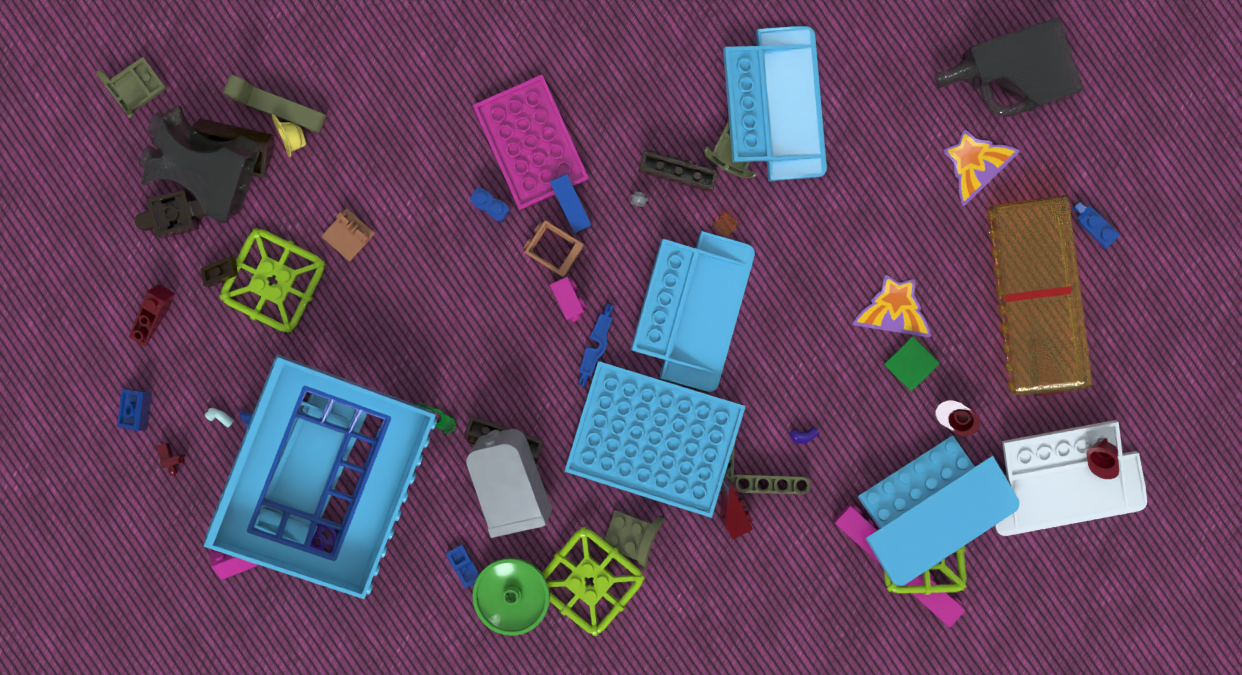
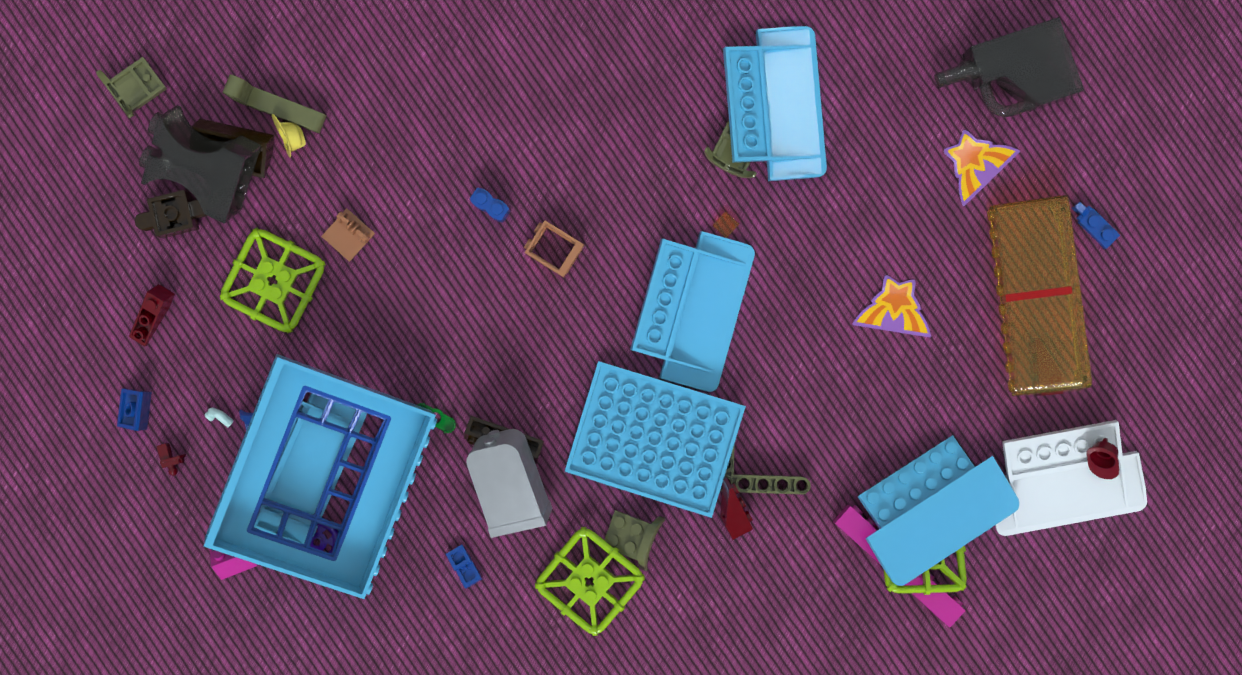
dark brown plate [201,256,238,287] -> none
dark pink plate [472,75,589,210] -> none
bright green dish [473,558,550,636] -> none
blue tile [549,173,591,234] -> none
dark pink brick [550,277,586,323] -> none
blue piece [577,304,614,387] -> none
light grey plate [630,192,649,207] -> none
dark brown brick [639,150,719,193] -> none
dark purple arm [790,426,819,444] -> none
green slope [884,336,940,391] -> none
dark red piece [936,400,980,436] -> none

